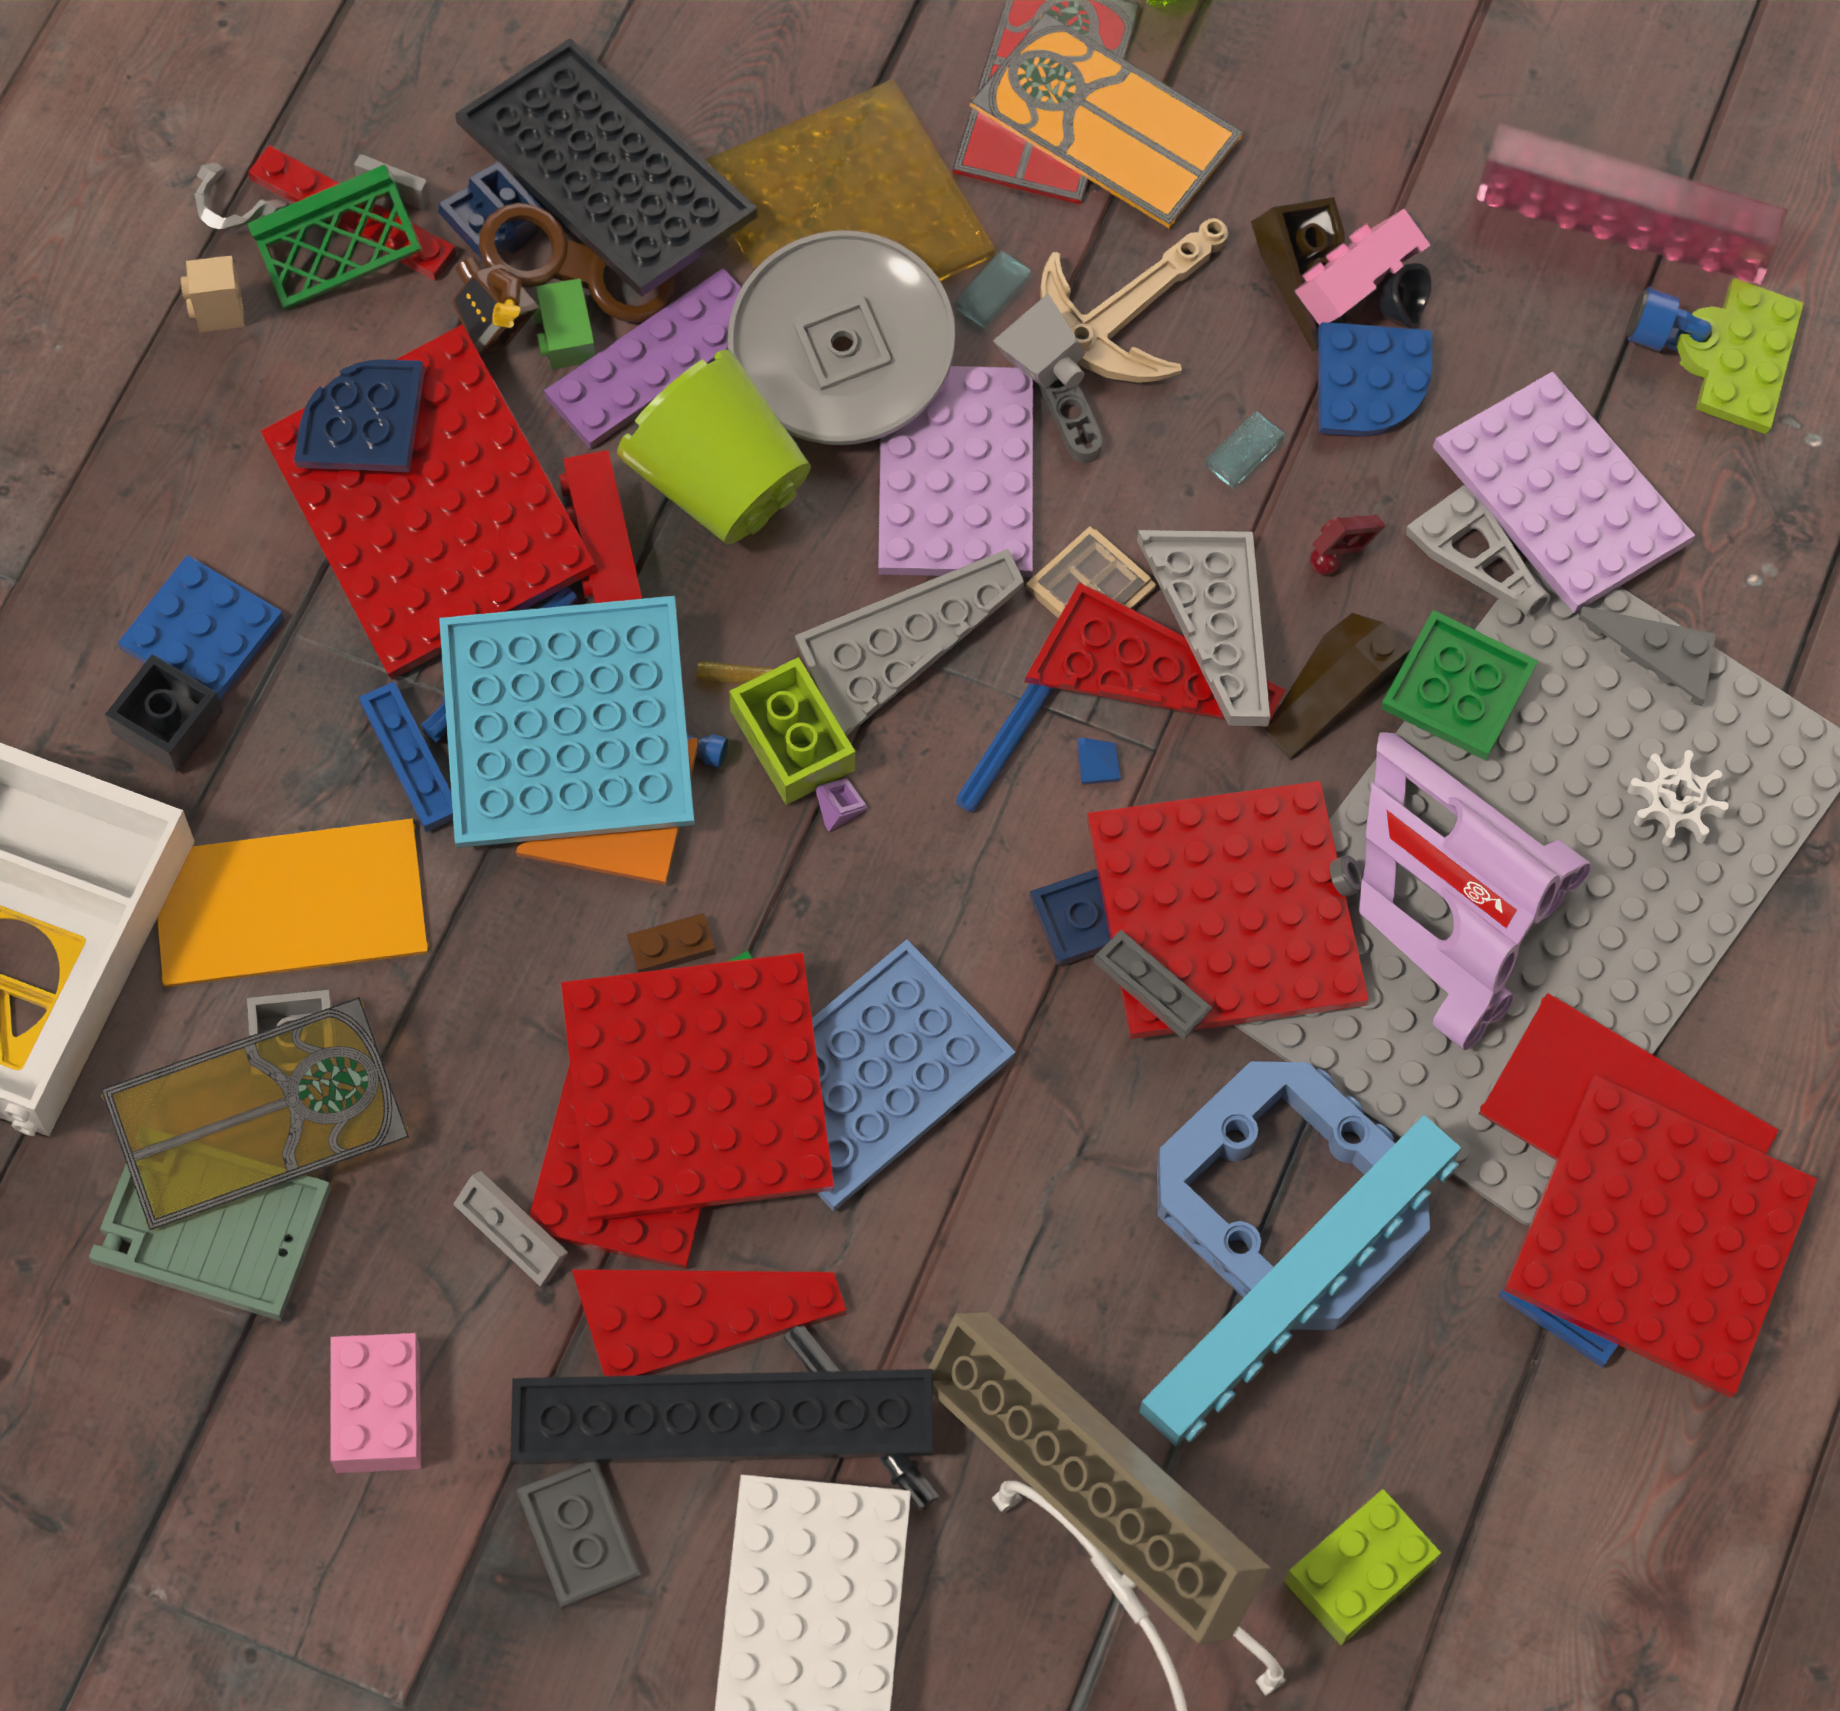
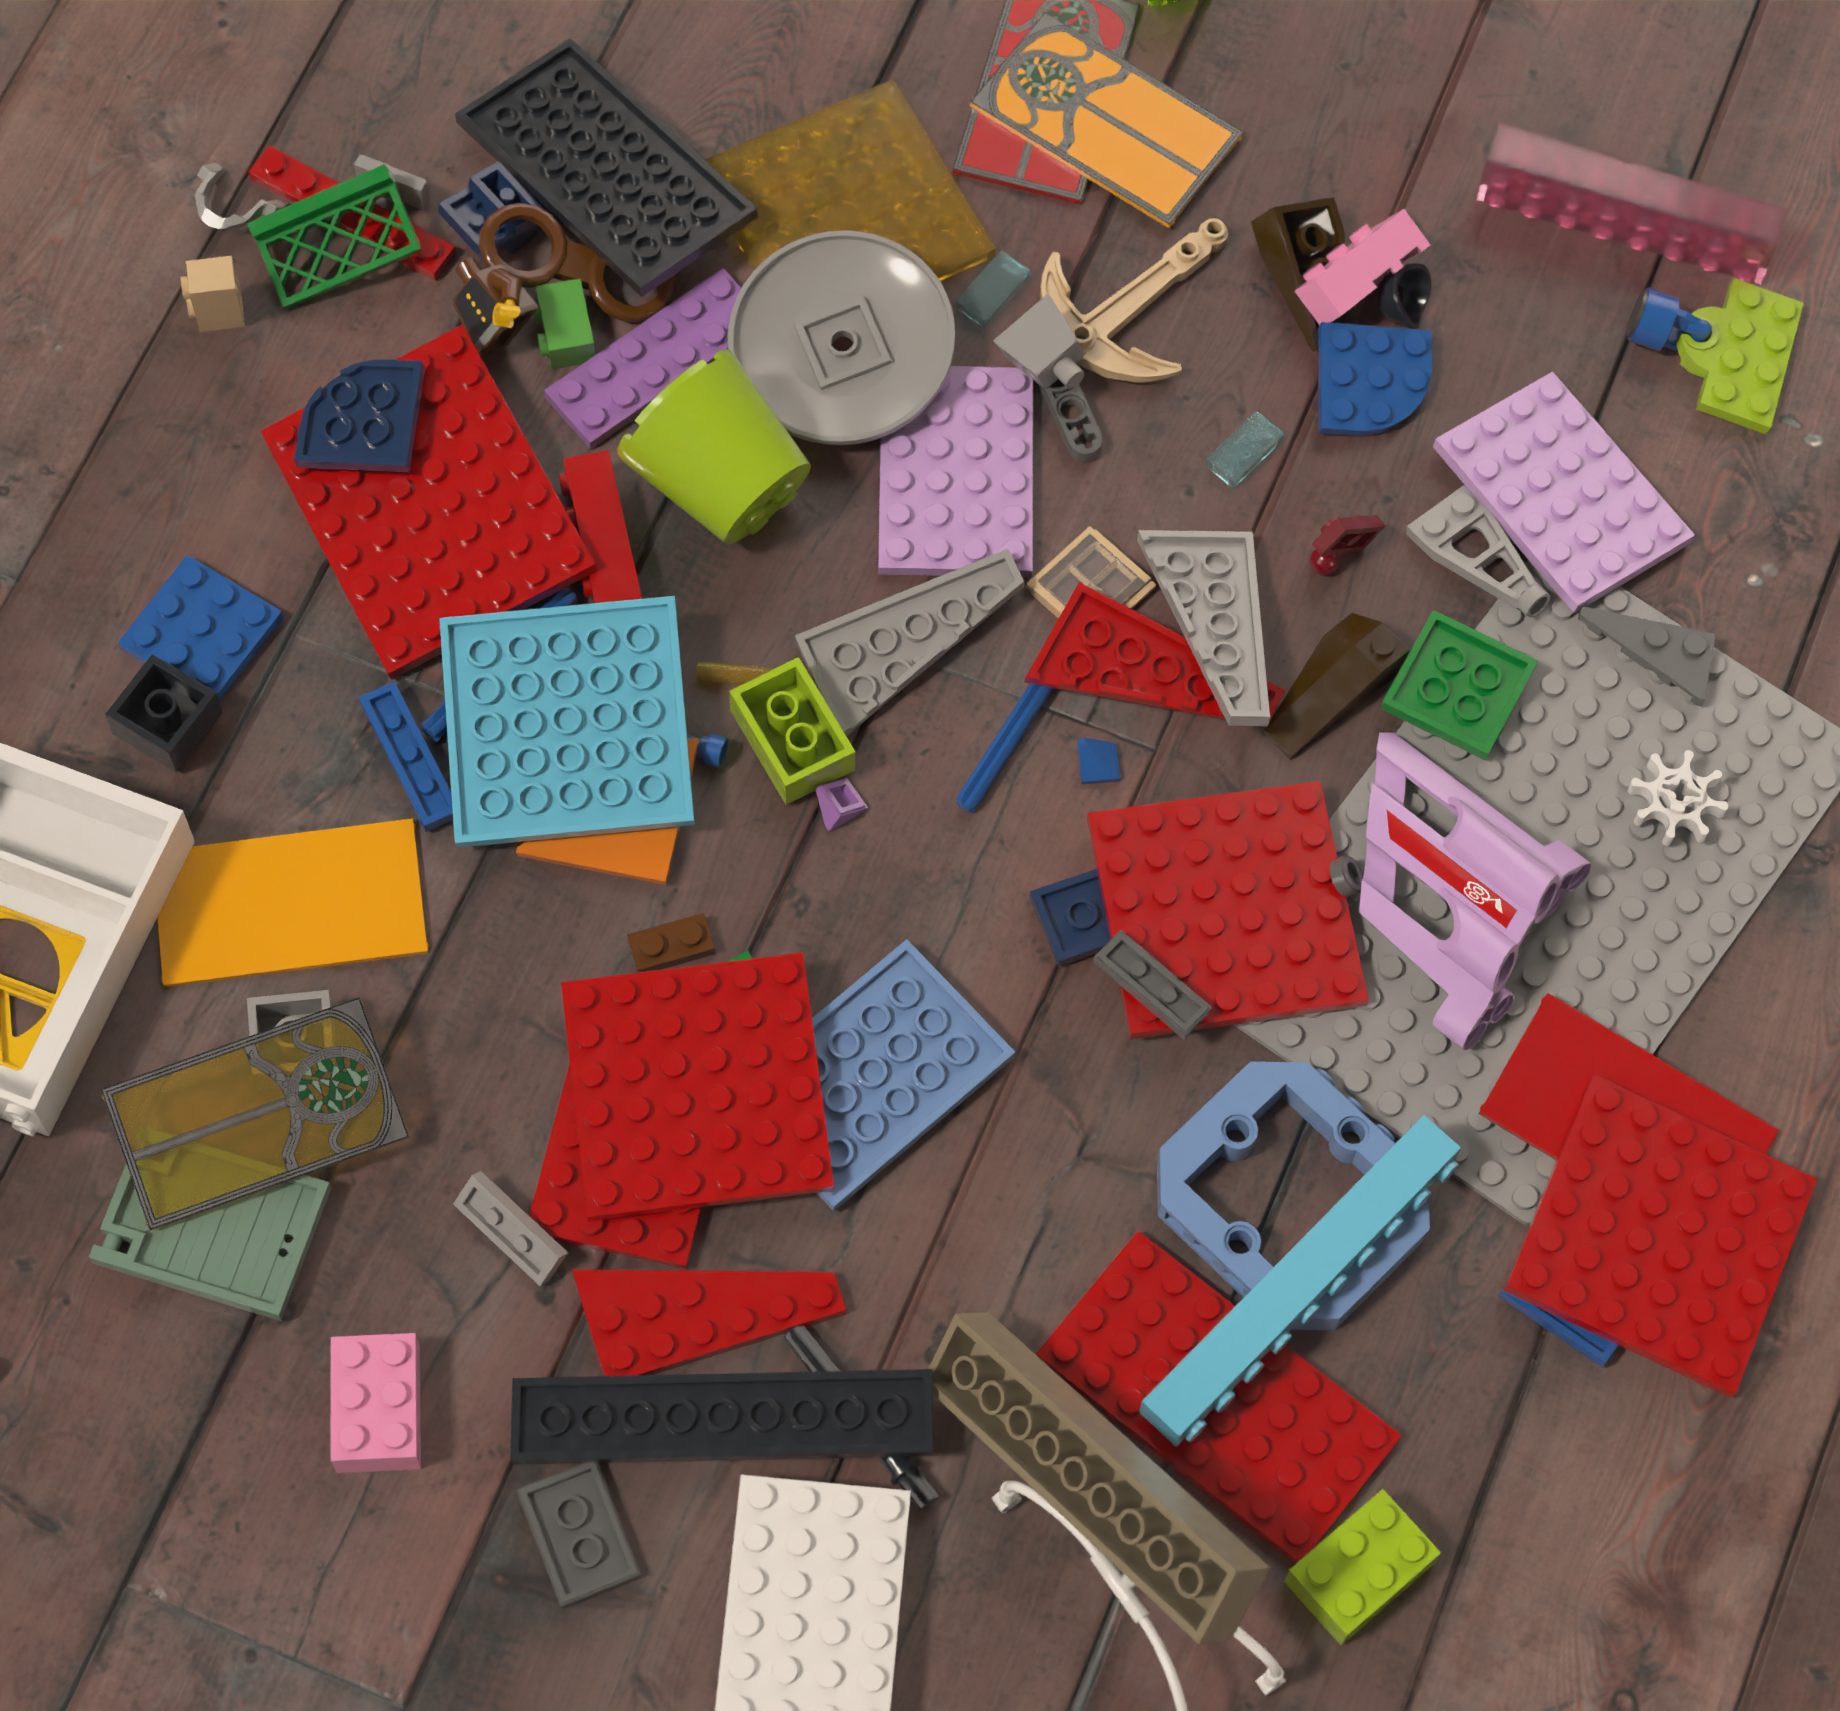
none -> red plate [1035,1231,1402,1564]

